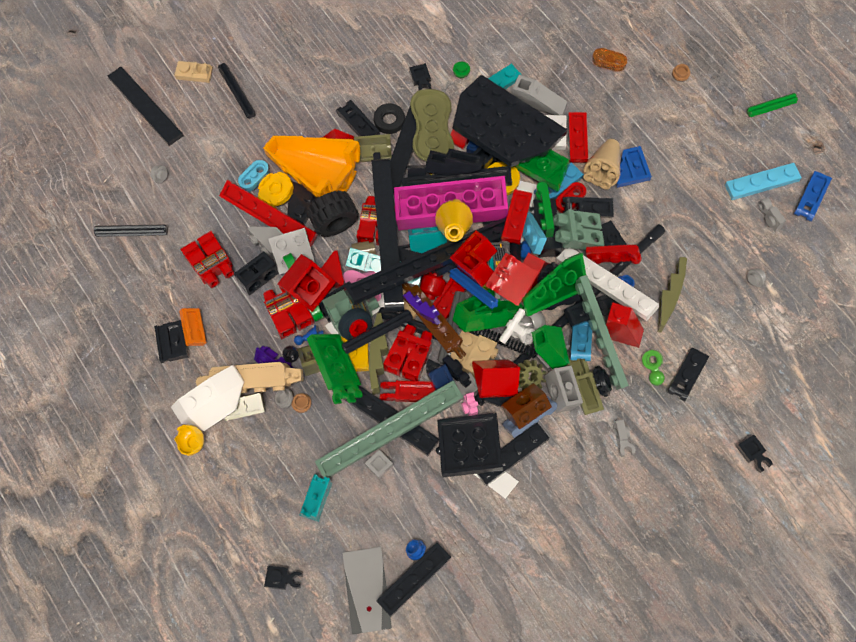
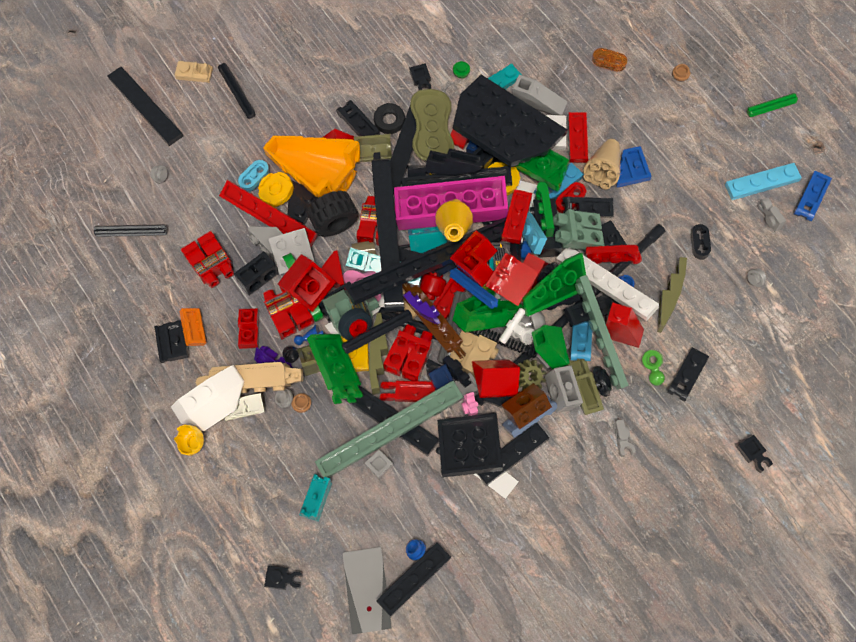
none -> red slope [238,308,259,349]
none -> black beam [691,224,711,260]

